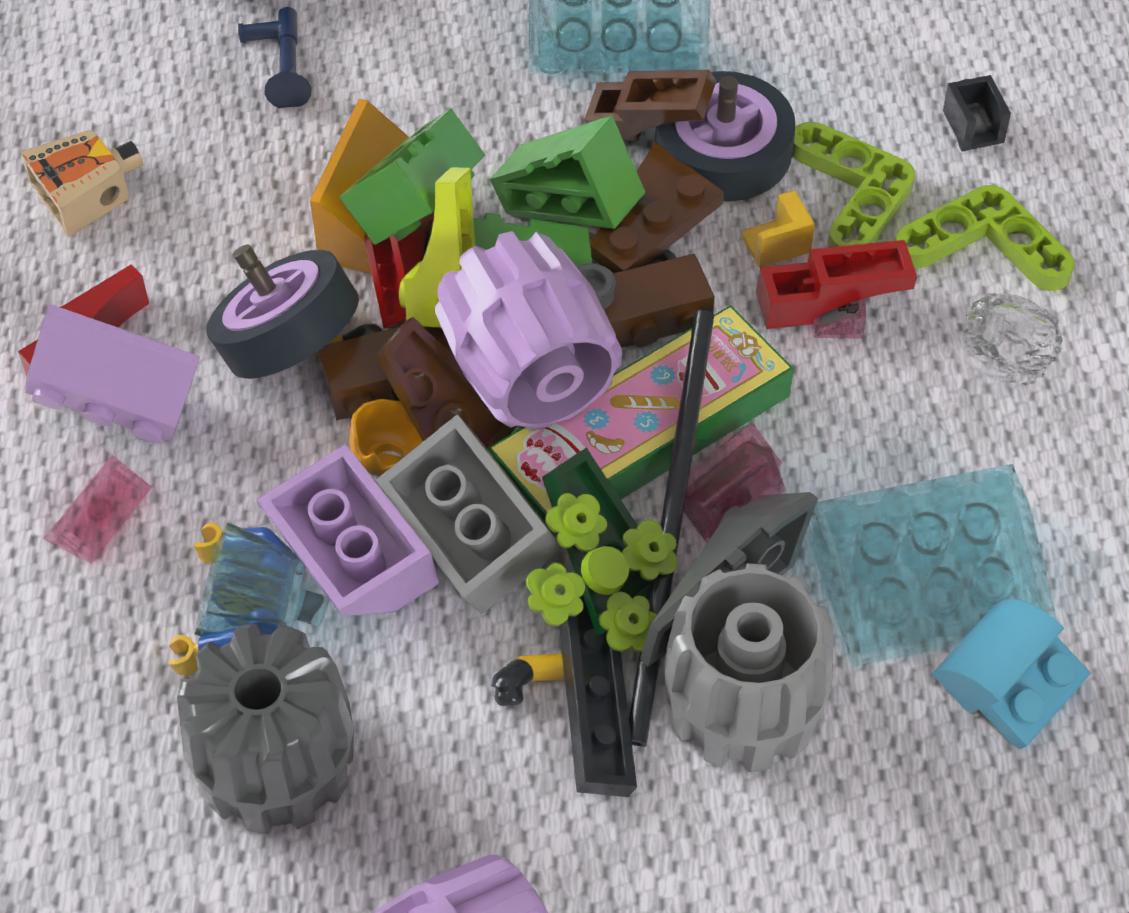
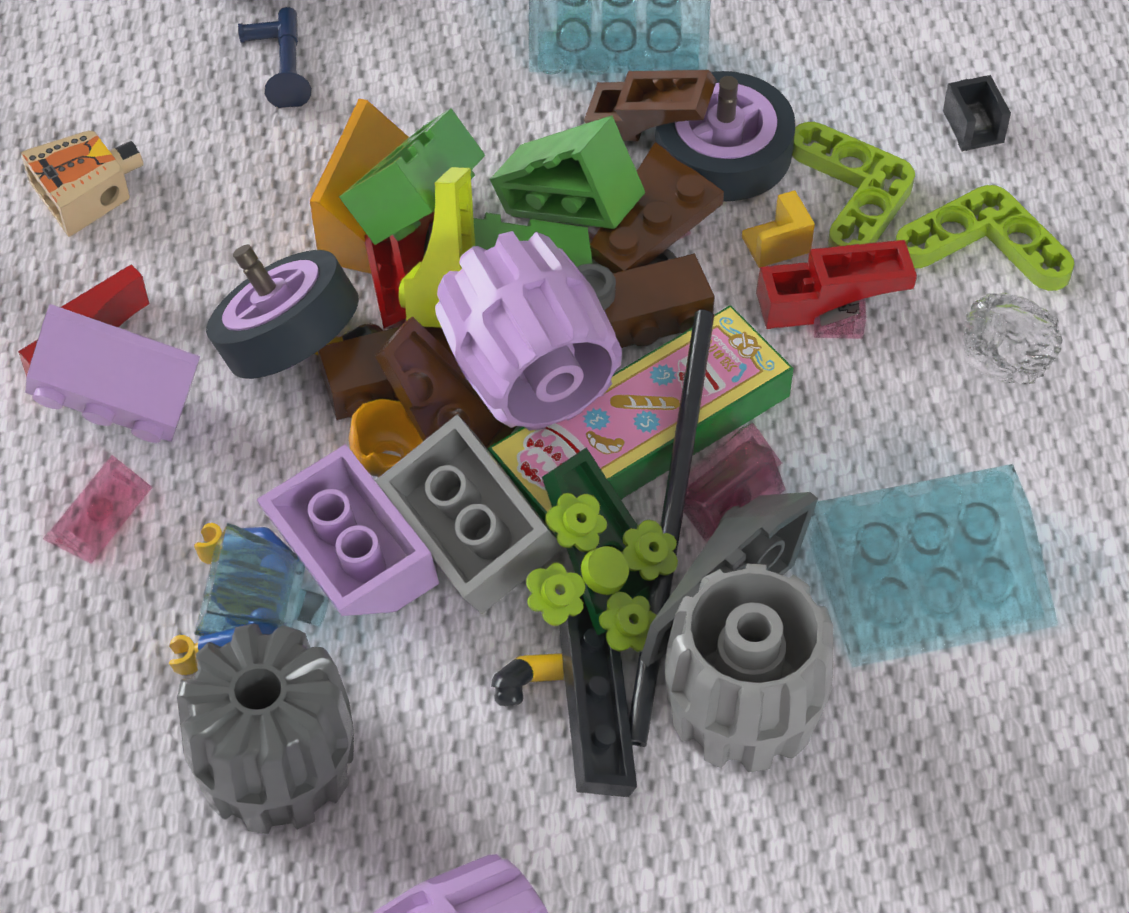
medium azure brick [931,599,1091,749] -> none

